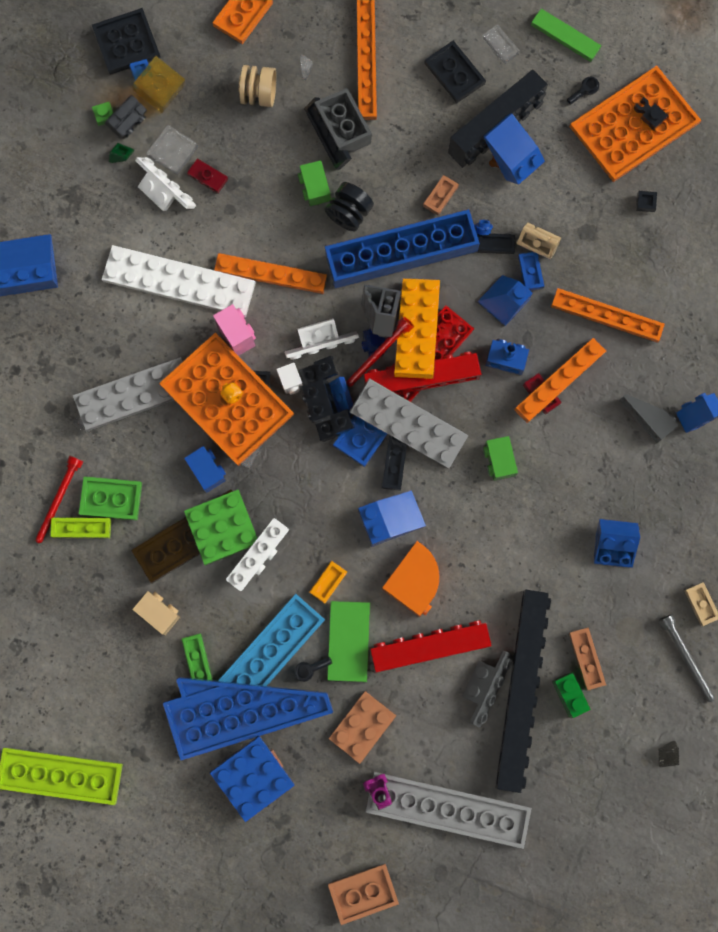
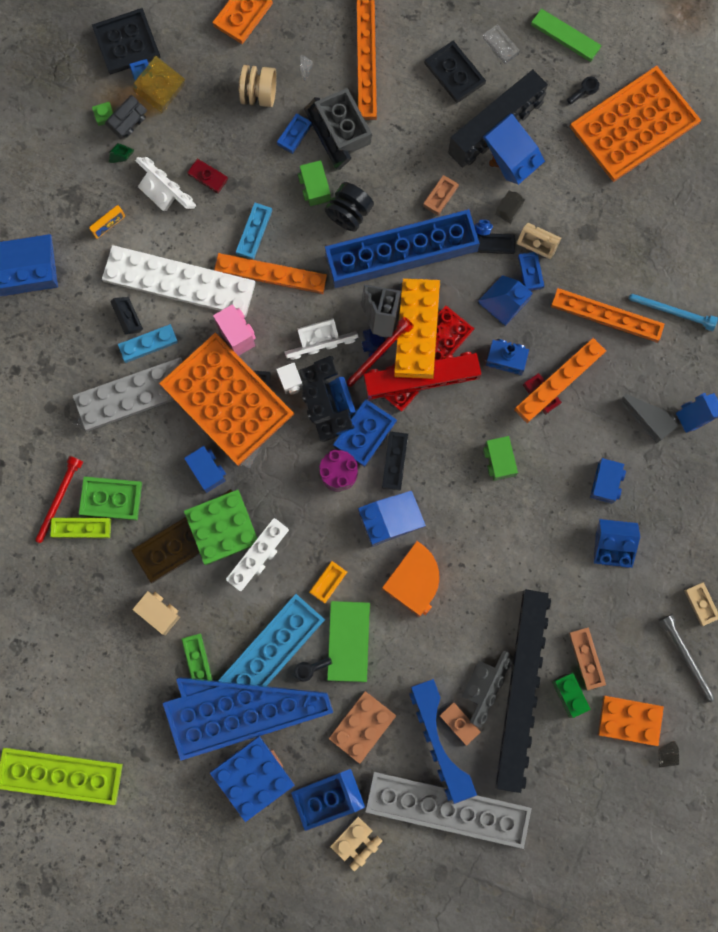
clear plate [147,125,198,175] -> none
light orange piece [221,383,242,404] -> none
nougat plate [328,863,399,925] -> none
light grey plate [350,378,469,468] -> none
magenta plate [362,774,392,810] -> none
red brick [370,620,492,673] -> none
black plate [634,97,668,130] -> none
black plate [636,191,657,212] -> none
none -> light orange tile [89,205,125,239]
none -> black plate [110,297,143,334]
none -> dark azure plate [118,324,178,363]
none -> dark azure plate [236,203,272,260]
none -> blue plate [277,113,312,154]
none -> blue slope [291,769,365,831]
none -> magenta brick [319,450,358,492]
none -> tan plate [330,816,383,871]
none -> blue arch [409,679,477,804]
none -> nougat plate [439,702,481,746]
none -> clear smoke brick [495,190,525,224]
none -> blue brick [590,458,626,504]
none -> orange plate [598,696,664,746]
none -> dark azure piece [629,294,718,332]

